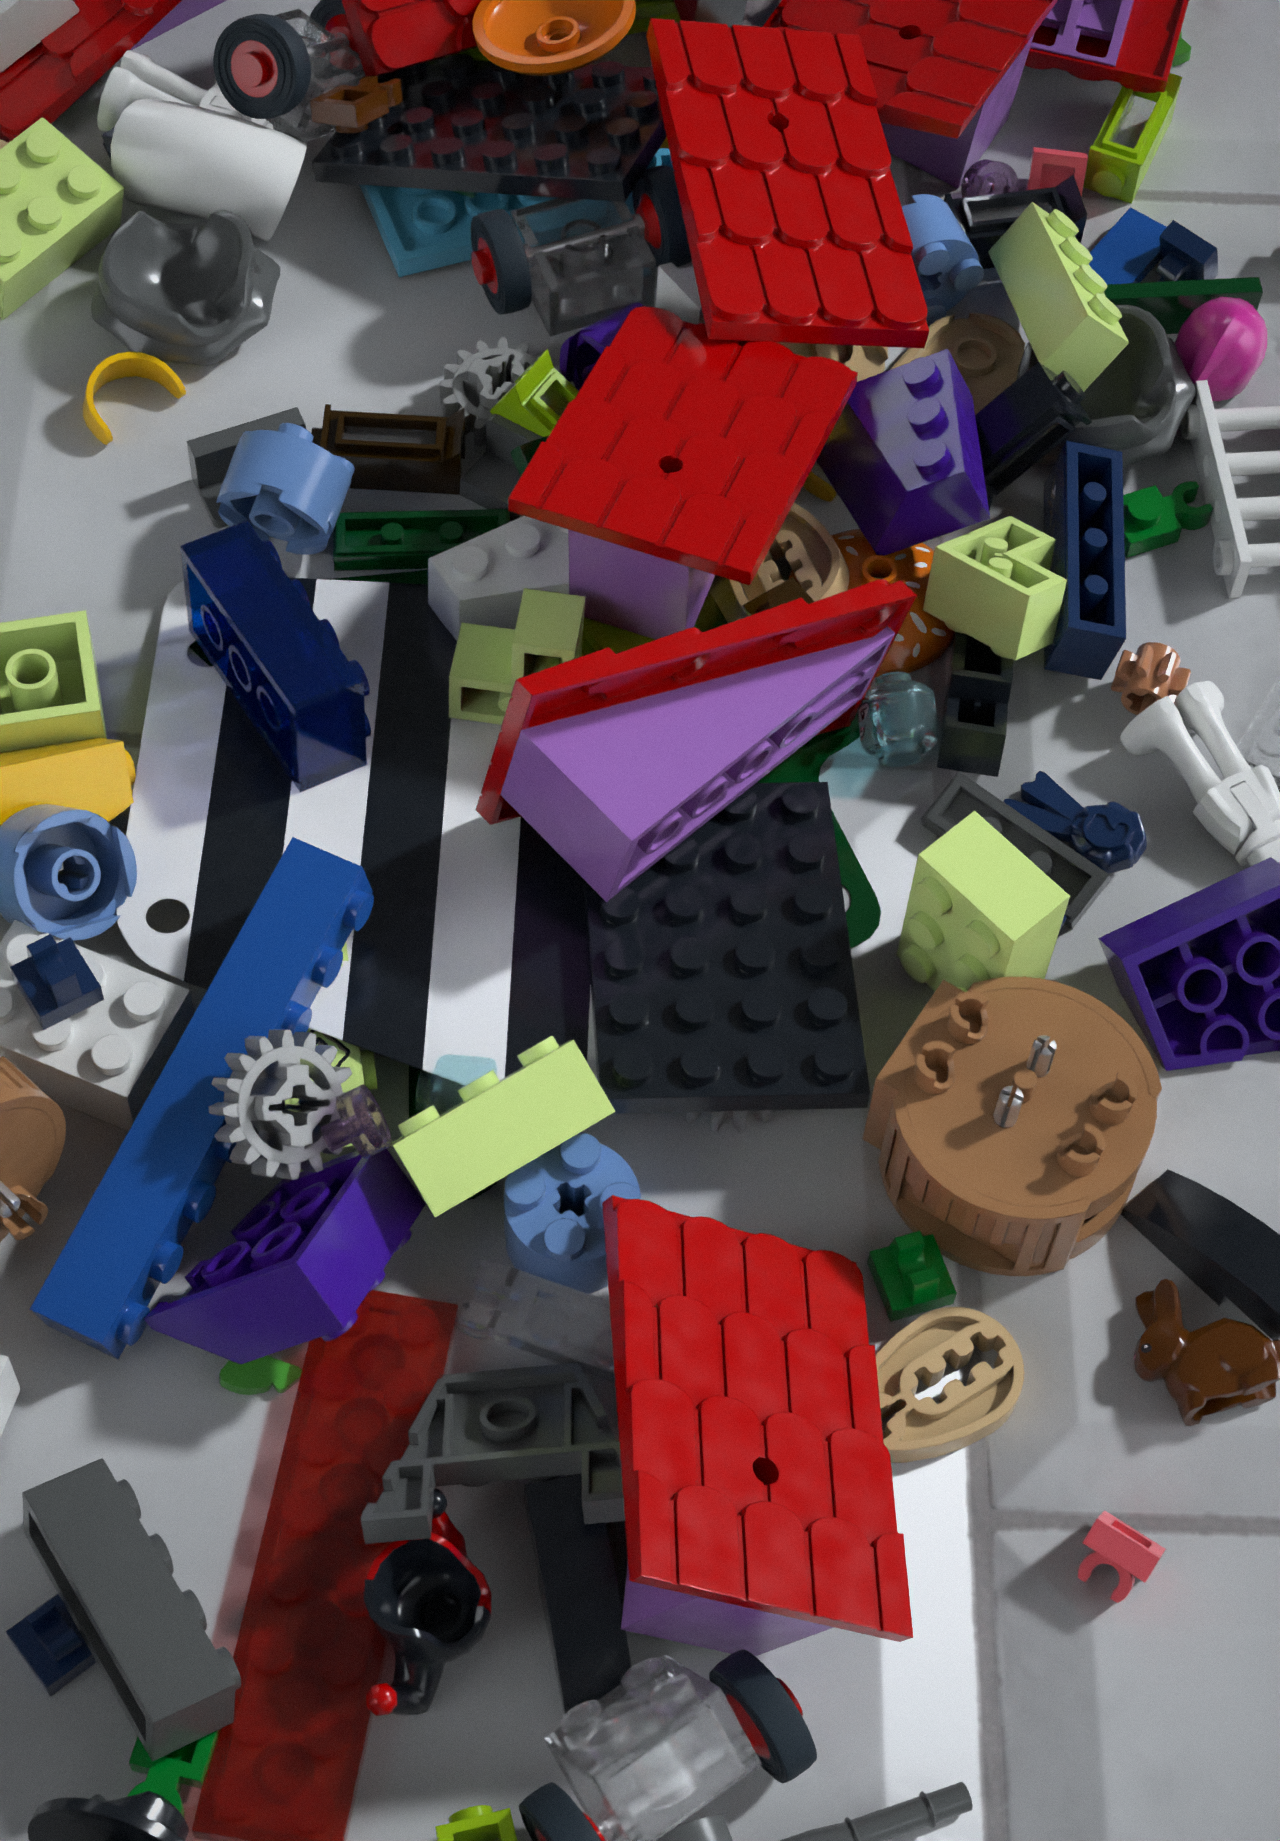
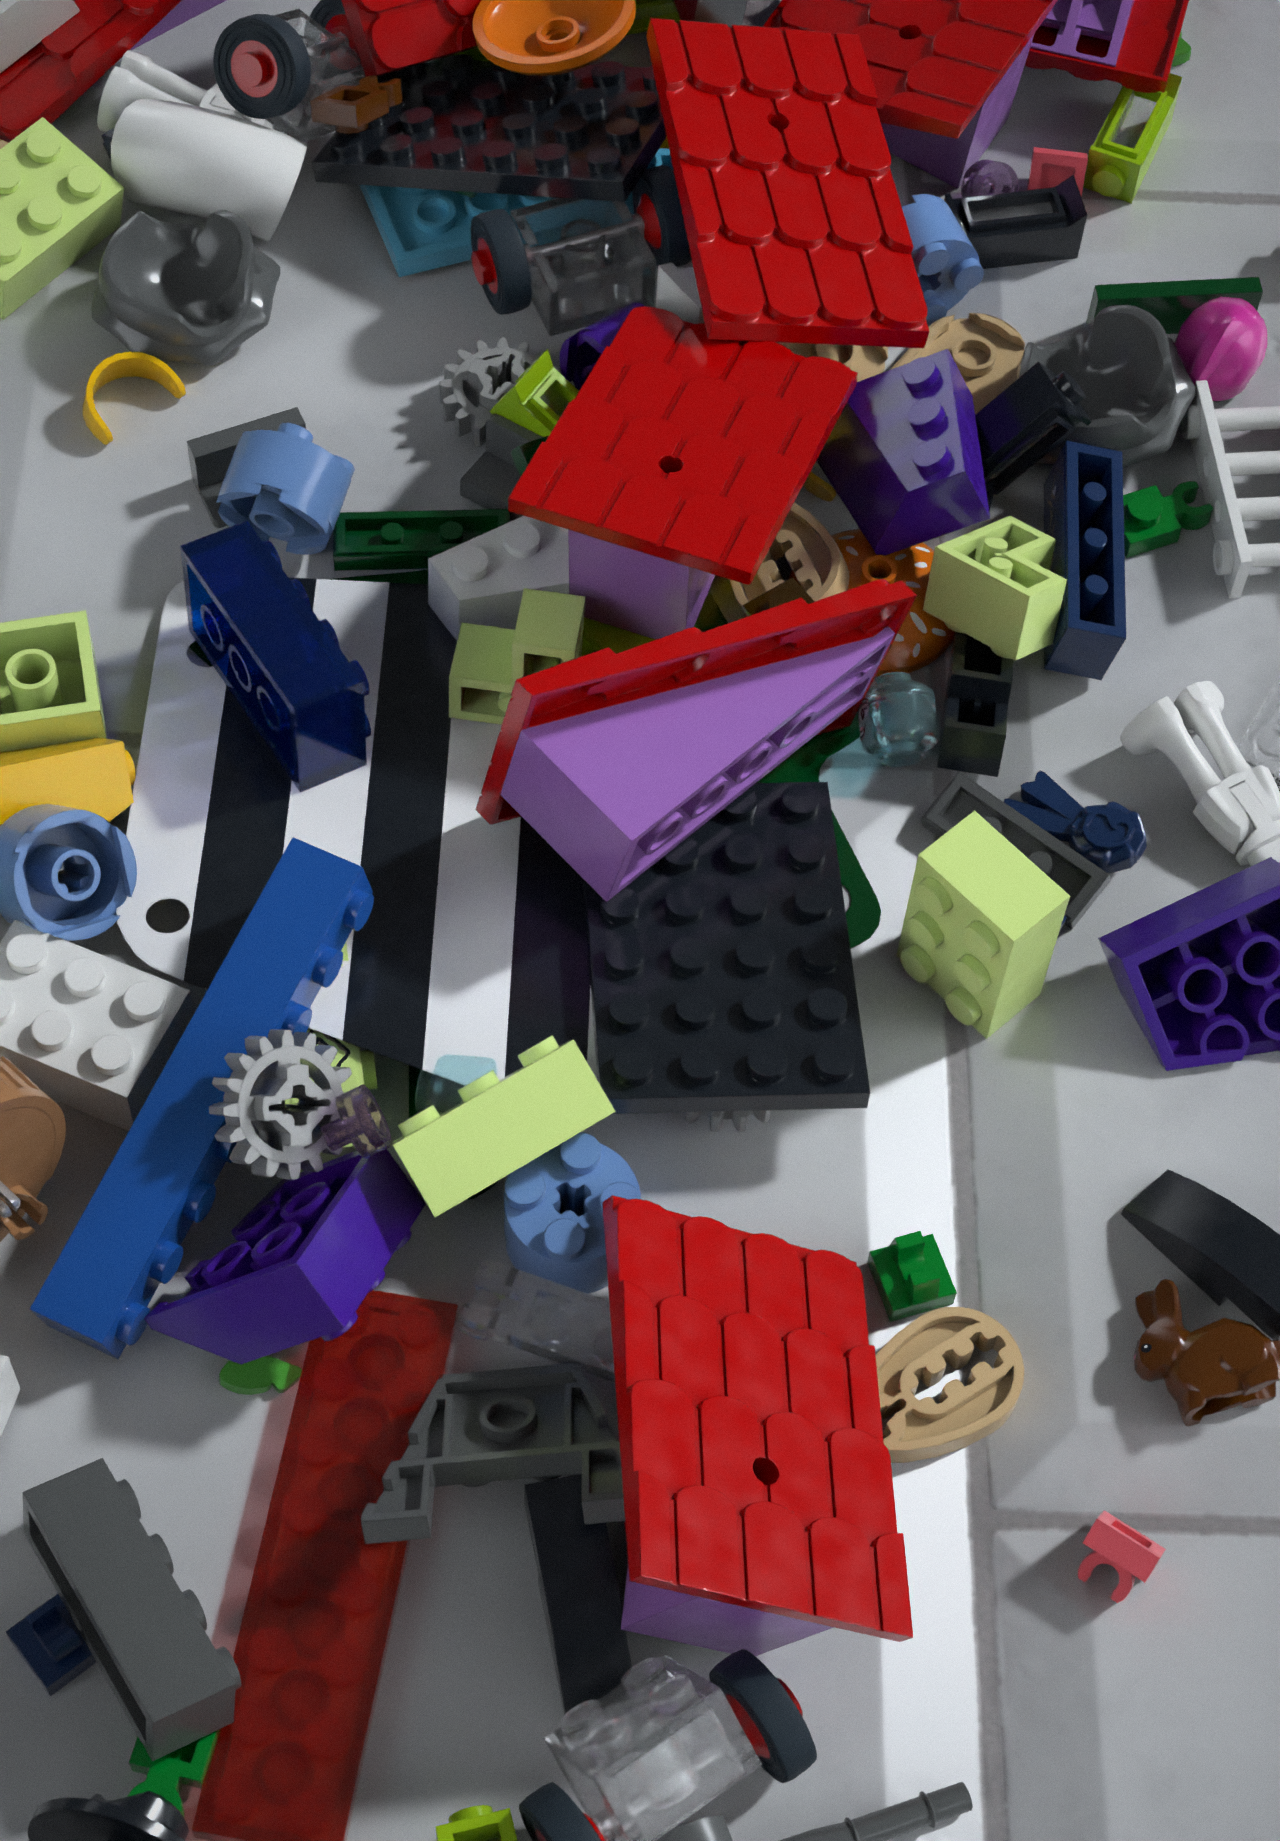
dark blue tile [10,934,104,1030] -> none
dark brown window [311,404,466,495] -> none
black piece [364,1488,492,1716] -> none
medium nougat piece [862,977,1162,1276] -> none
yellowish green brick [988,202,1129,392] -> none
blue tile [1089,207,1167,284] -> none
nougat gear [1111,642,1191,715] -> none
dark blue tile [1156,220,1218,282] -> none

